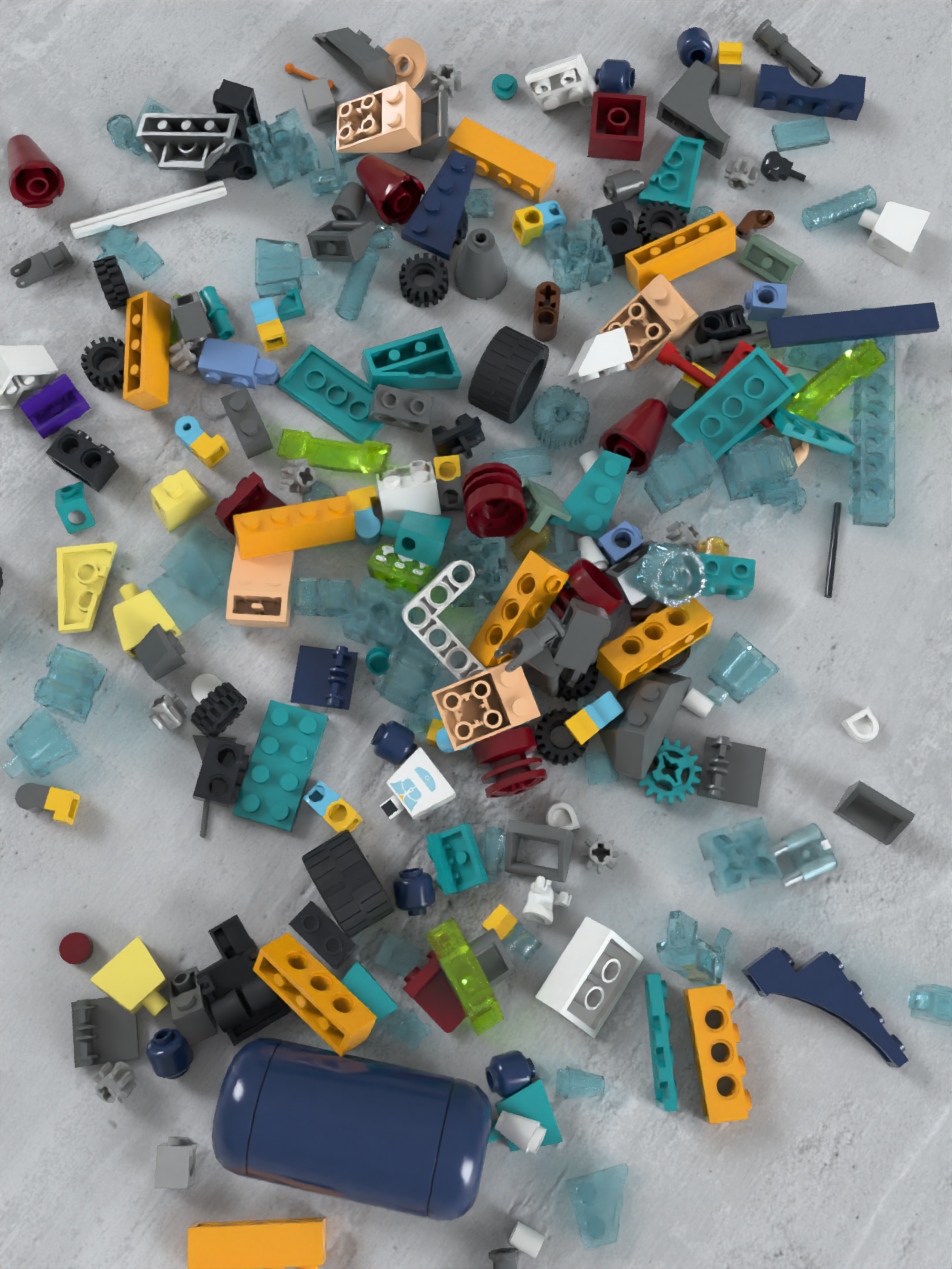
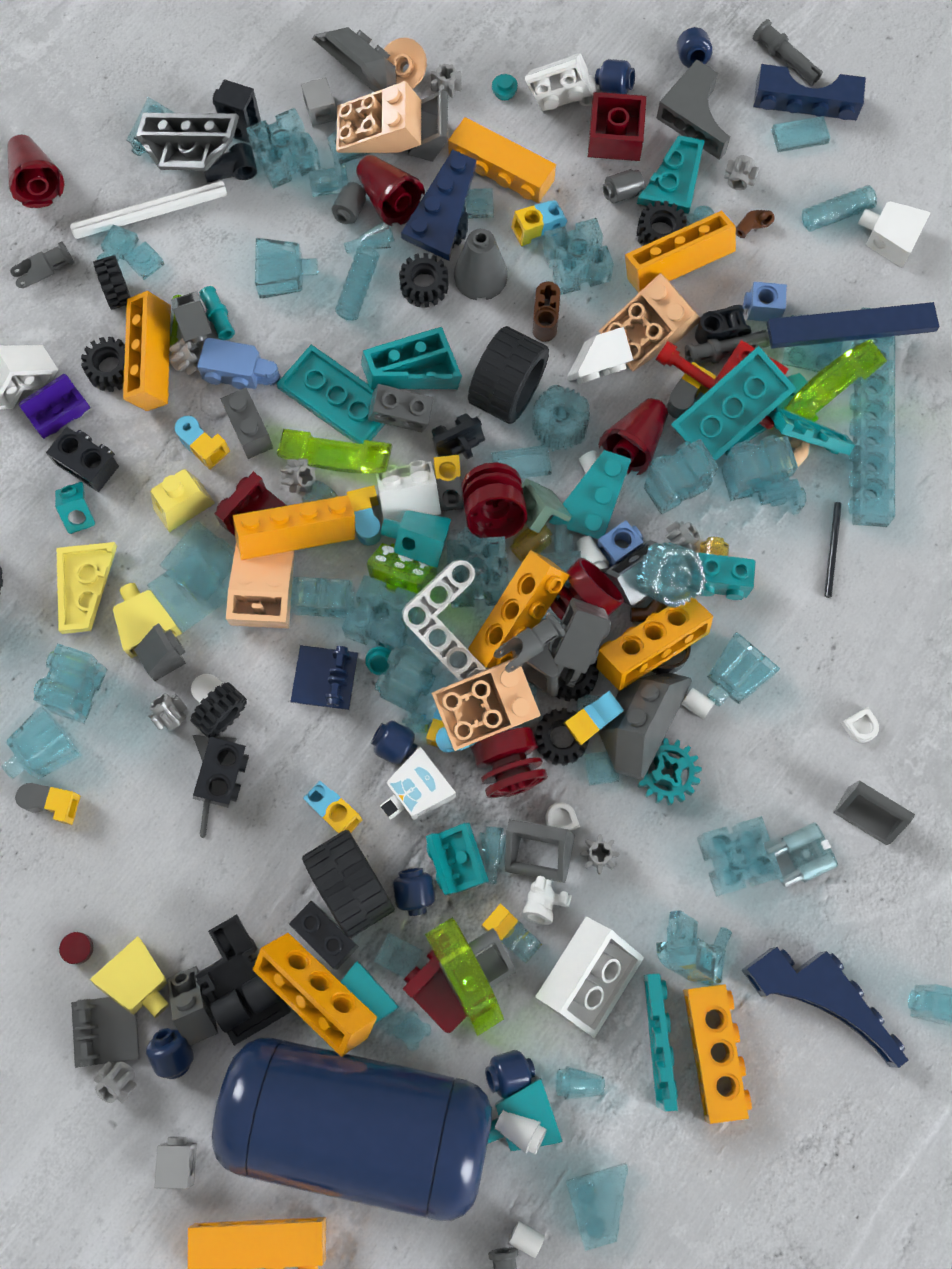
clear light blue wheel [107,114,138,150] -> none
teal plate [232,700,328,832] -> none
leg [250,296,289,353] -> none
teal tile [278,287,306,322] -> none
orange hinge [285,63,334,91] -> none
dark grey tile [307,220,376,262] -> none
black brick [590,201,644,270] -> none
dark grey hinge [697,736,766,808] -> none
leg [715,42,743,95] -> none
sand green panel [737,233,804,284] -> none
black piece [760,151,806,182] -> none

